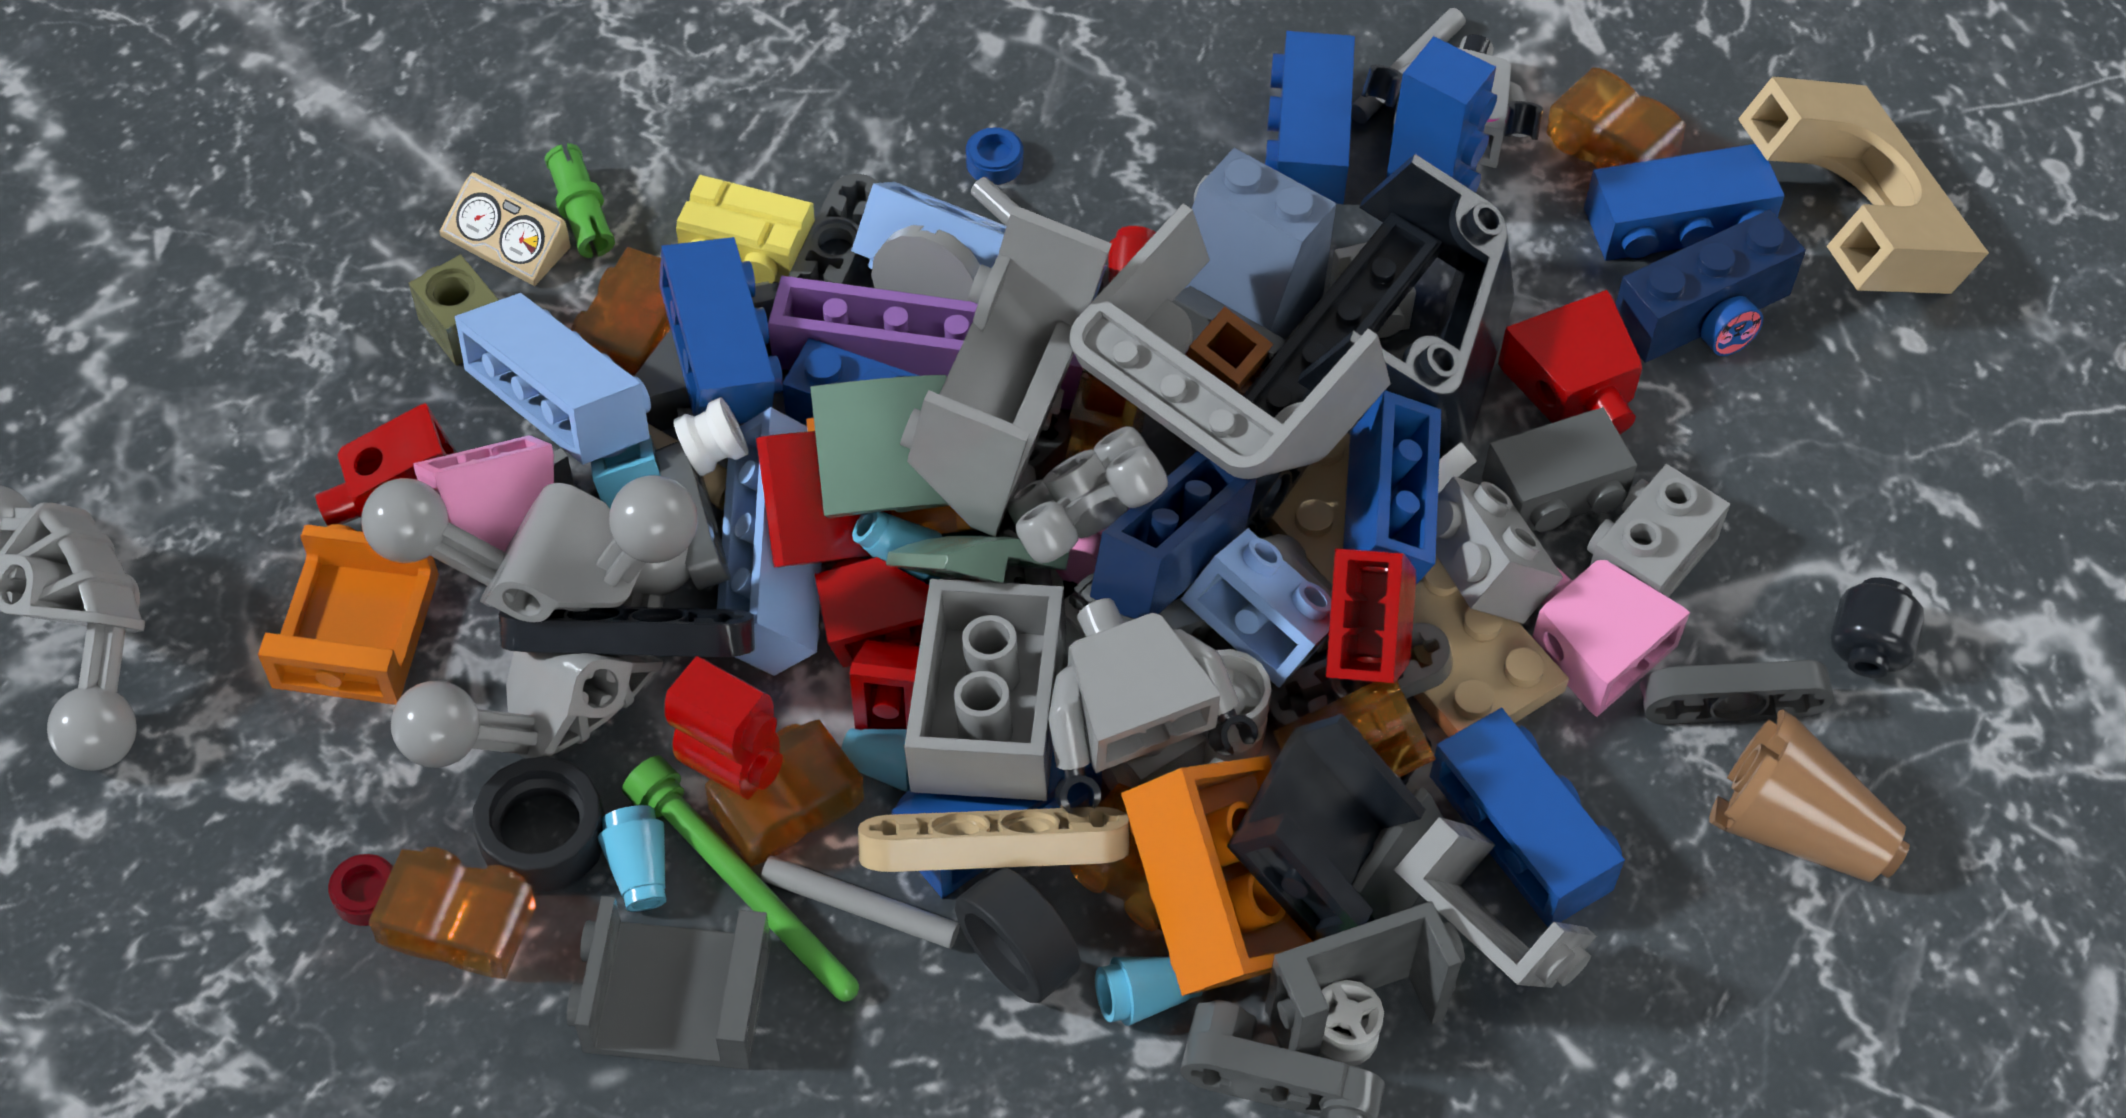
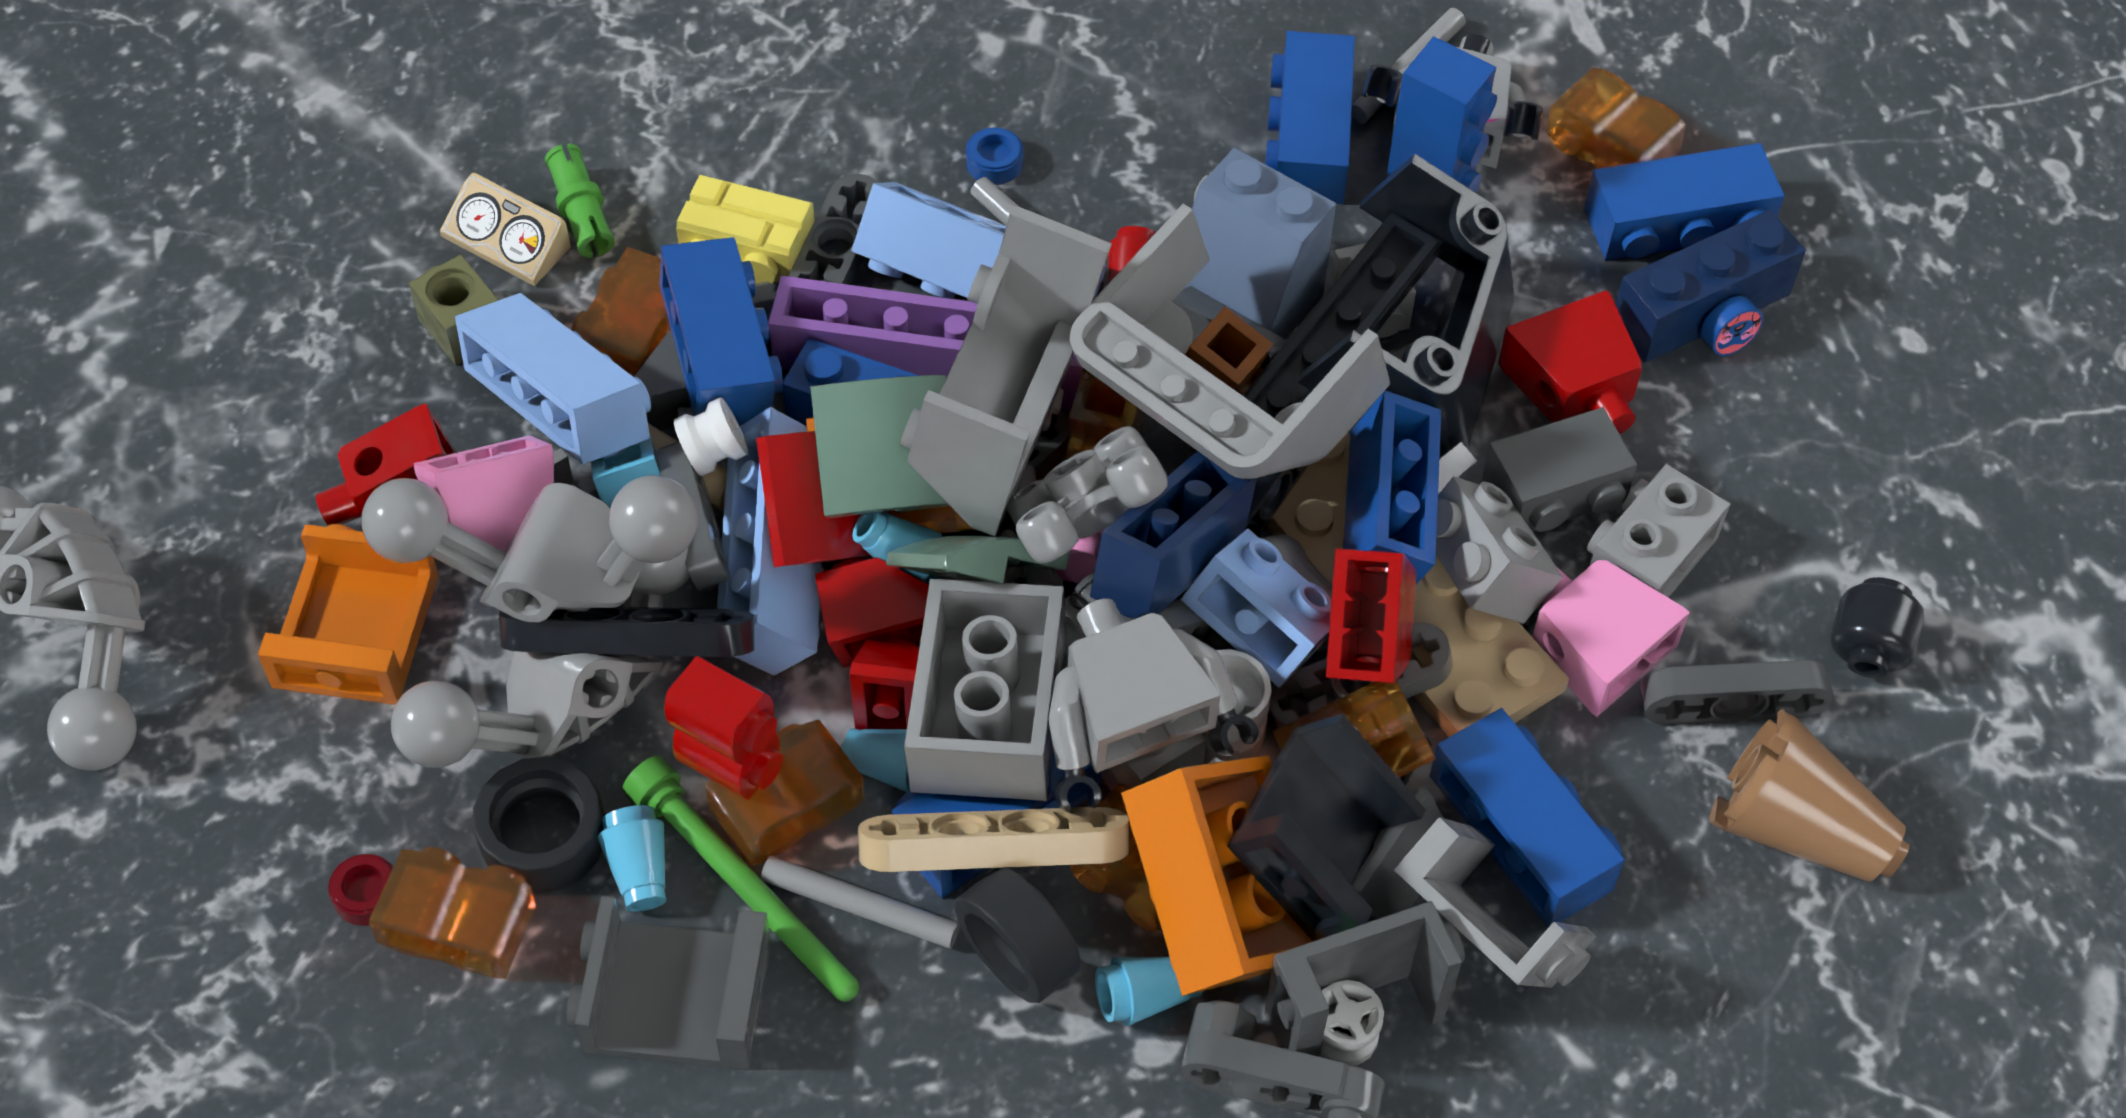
light grey tile [871,225,981,301] -> none
tan arch [1738,76,1989,294] -> none

